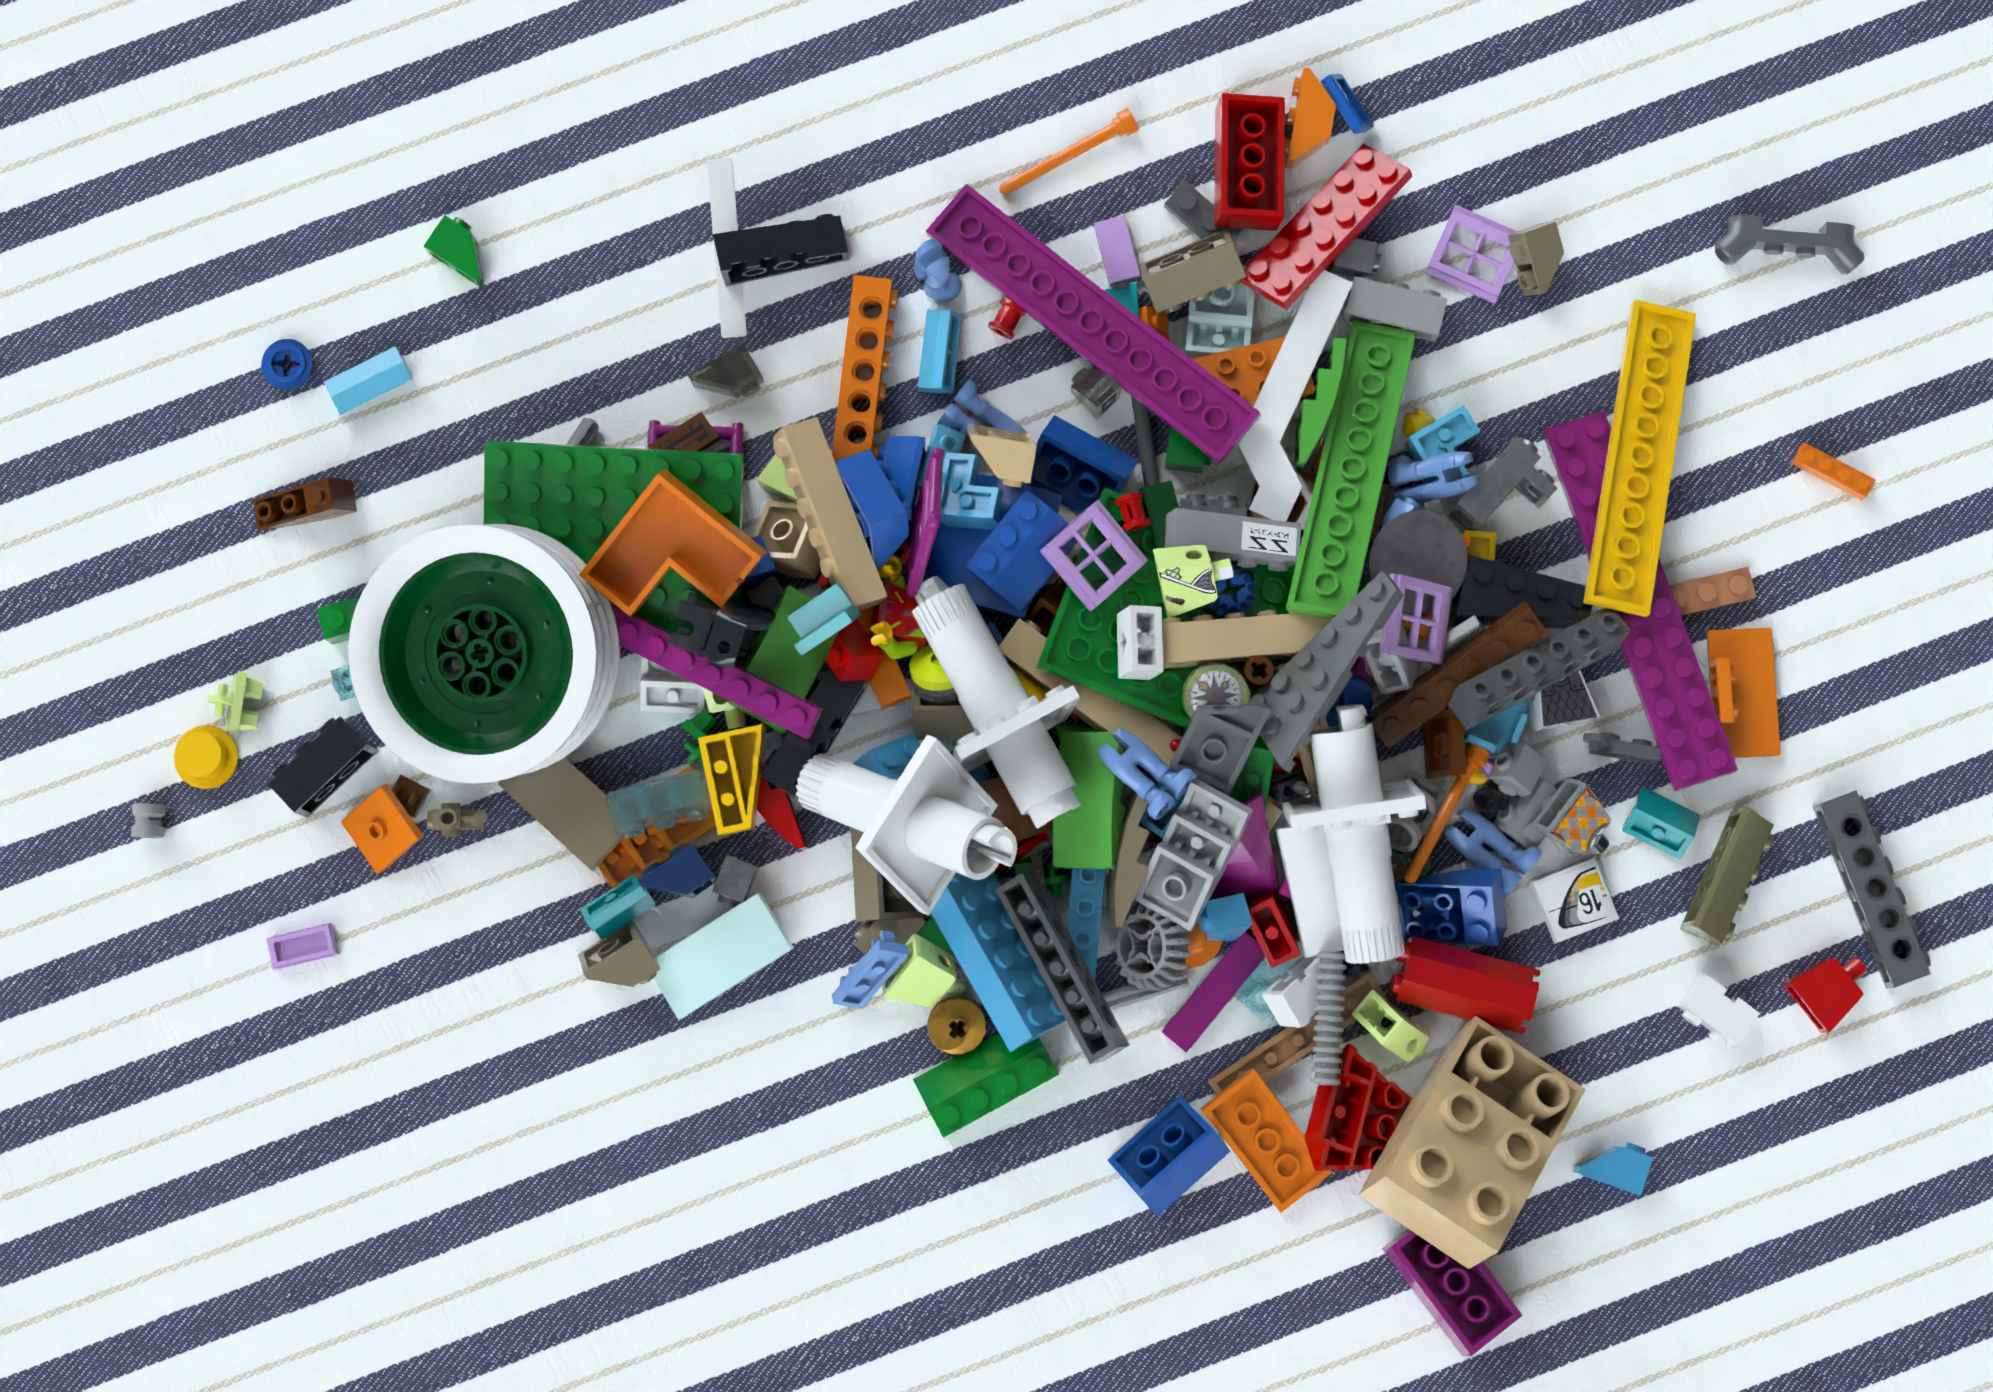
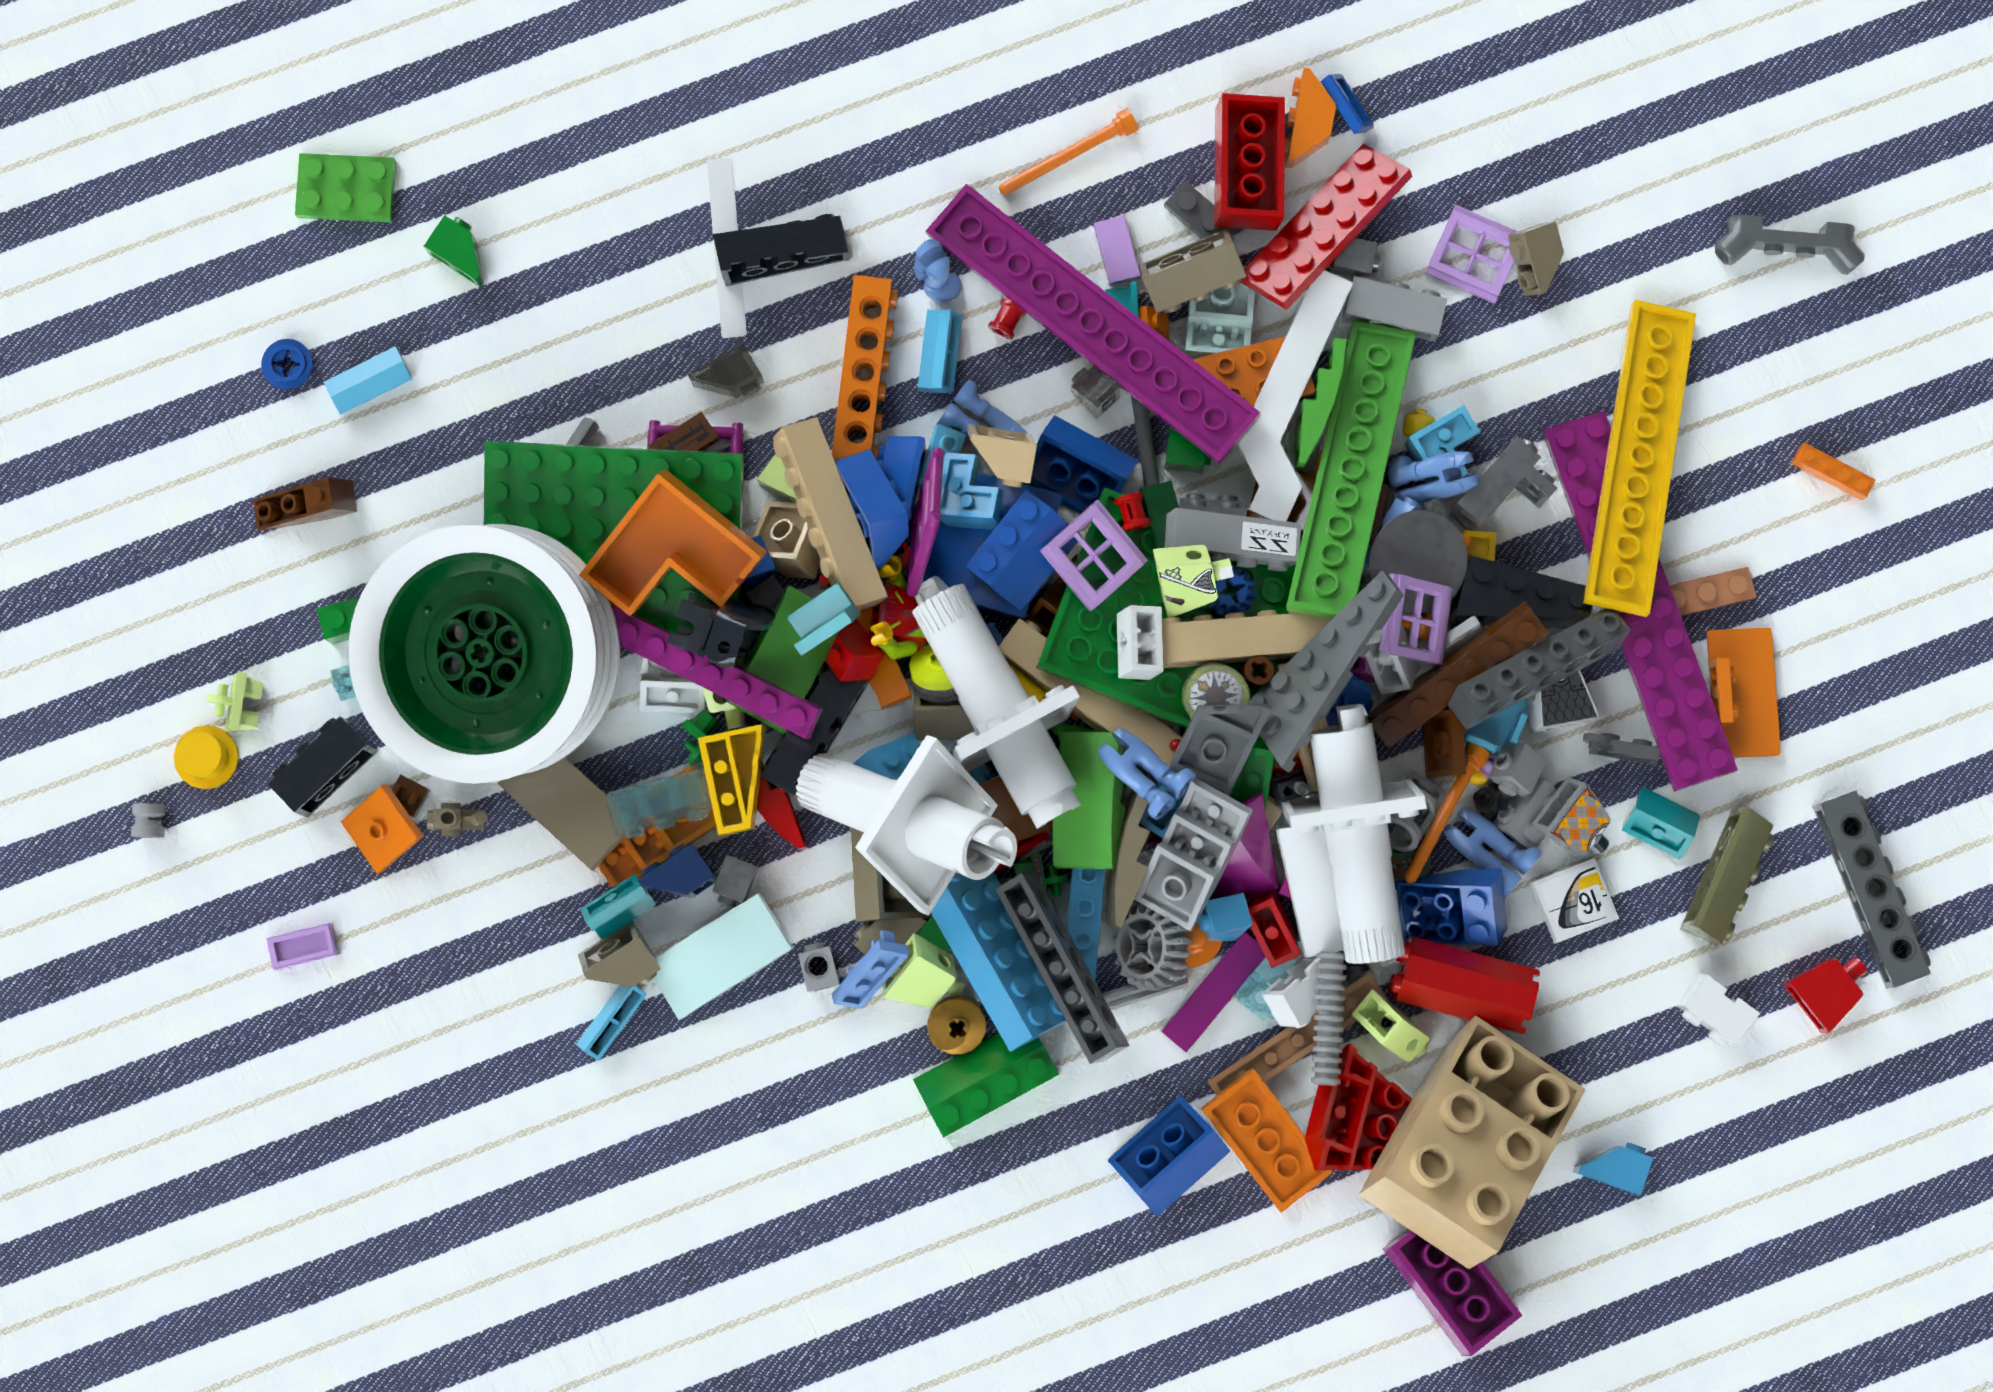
none -> bright green plate [295,153,396,222]
none -> medium azure piece [576,985,647,1061]
none -> light grey brick [798,942,840,993]

